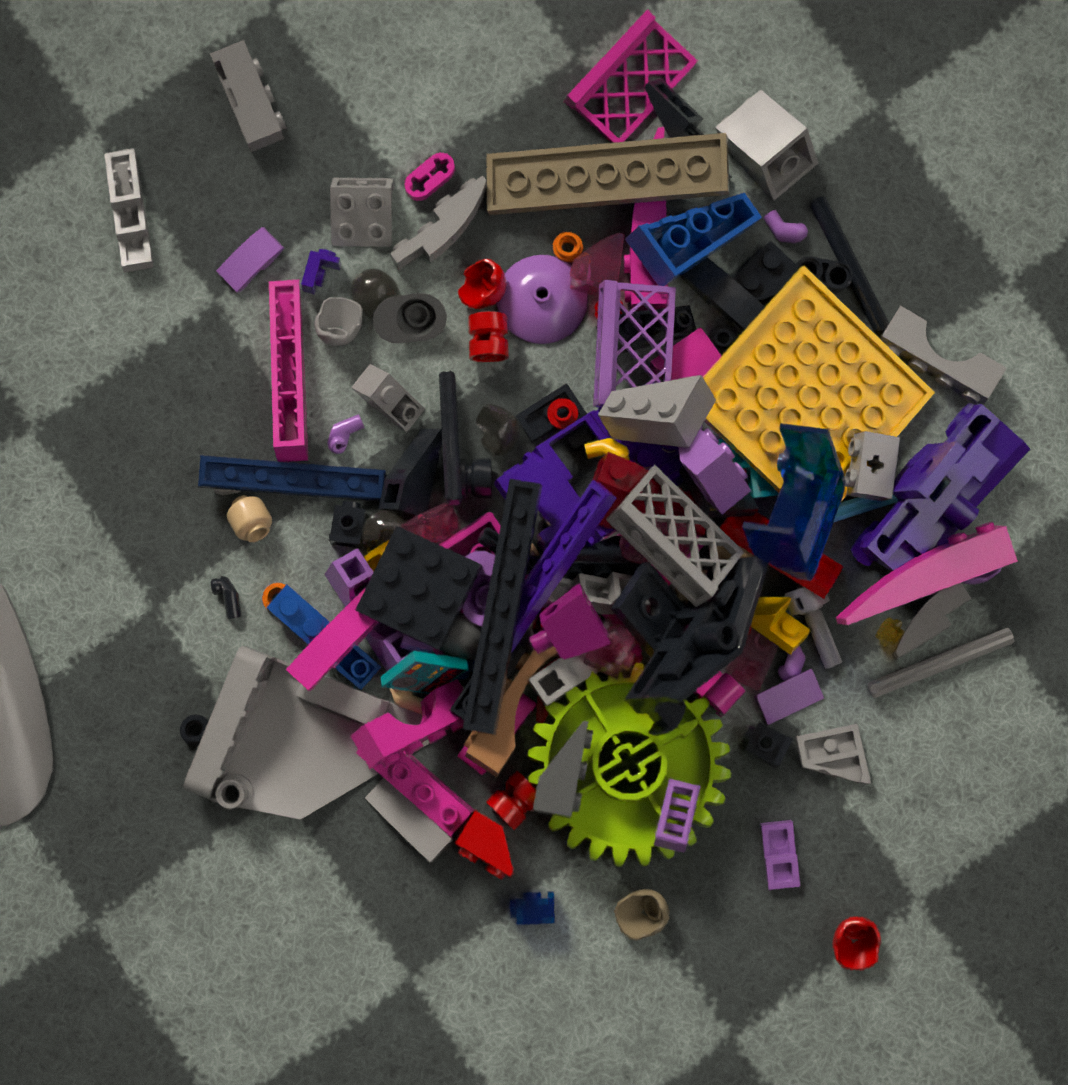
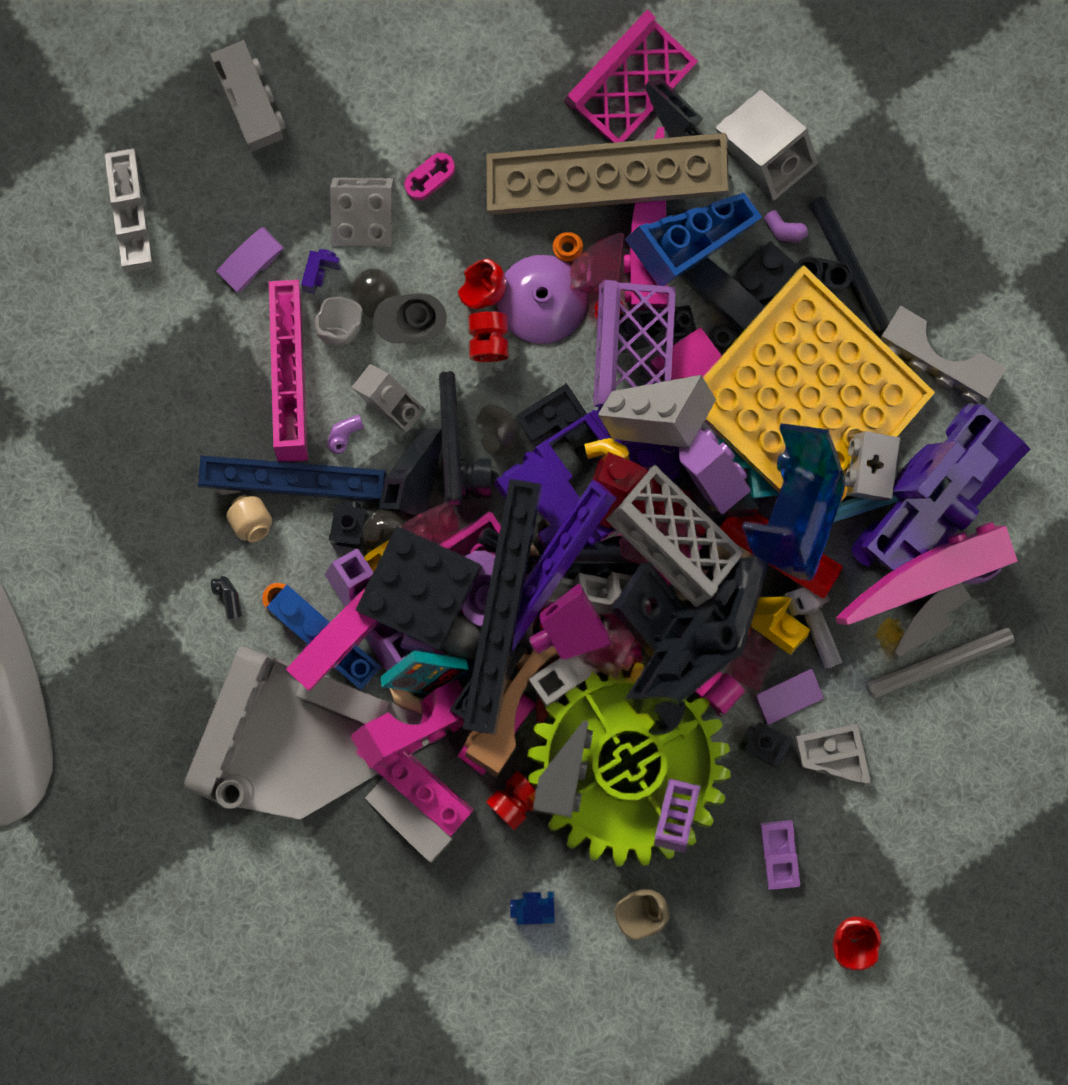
black plate [180,714,209,746] -> none
light grey slope [390,176,487,270] -> none
red slope [456,810,514,880] -> none
red plate [547,398,578,429] -> none
medium lavender arm [778,645,805,681] -> none

